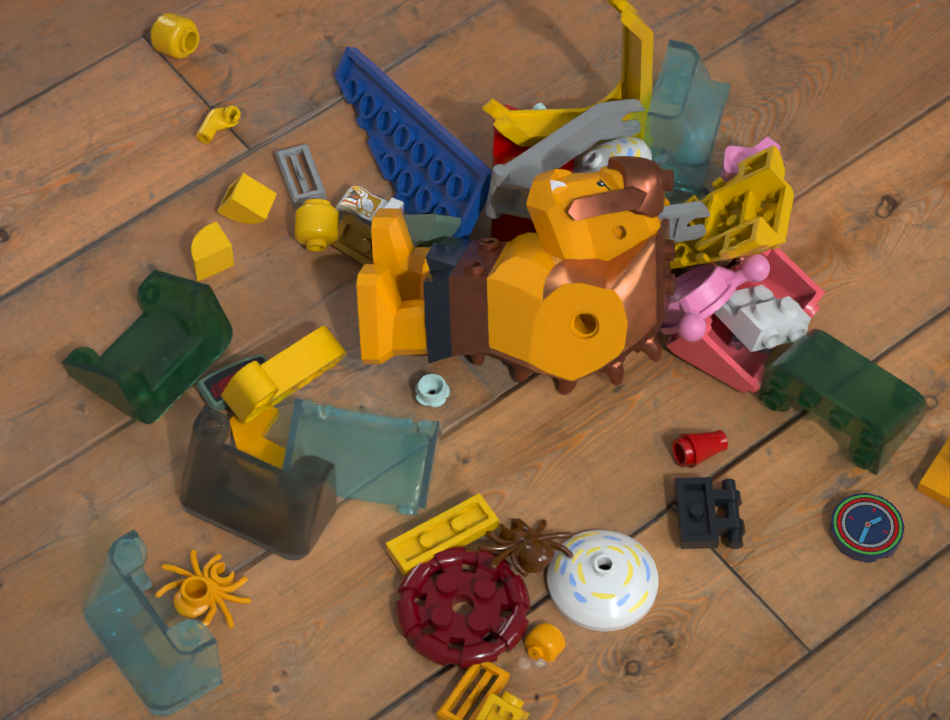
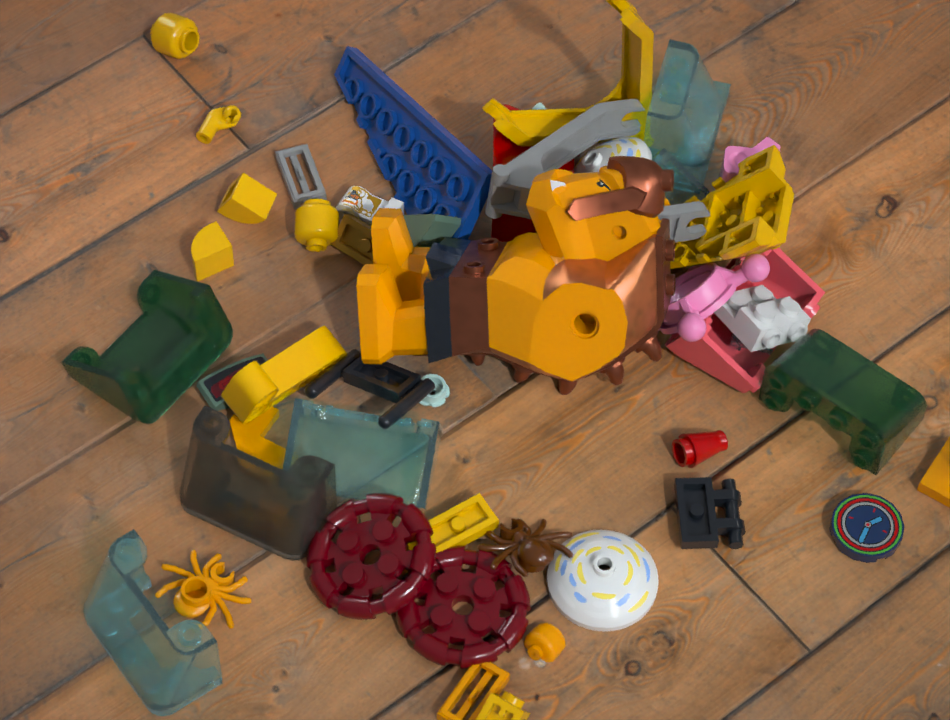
none -> black plate [305,349,435,429]
none -> dark red plate [306,493,436,620]

